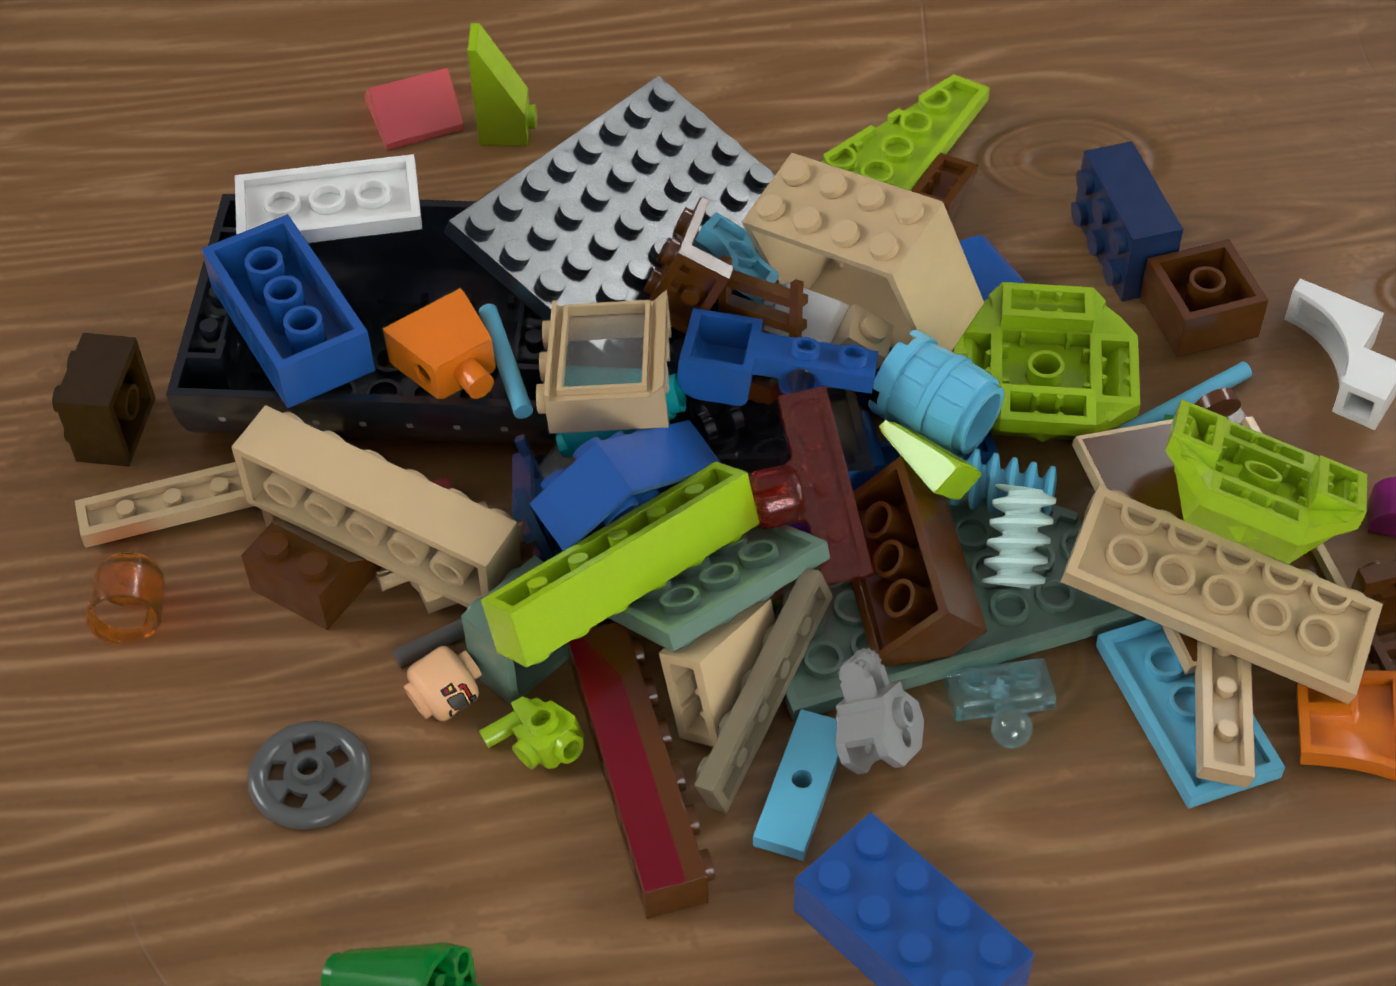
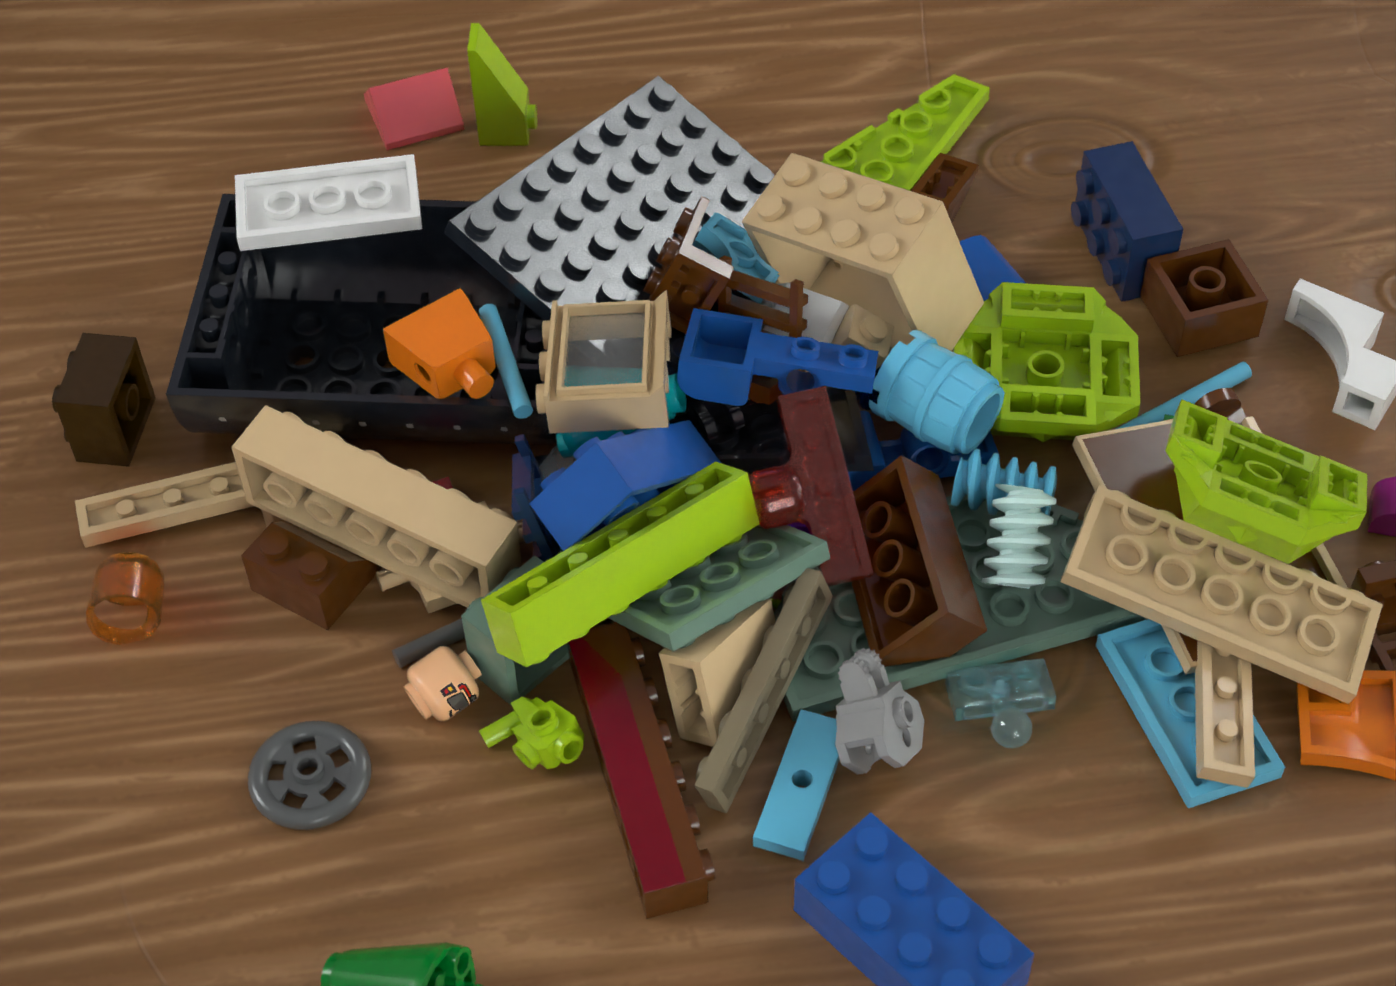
blue brick [201,214,375,408] -> none
lime slope [879,420,982,500] -> none

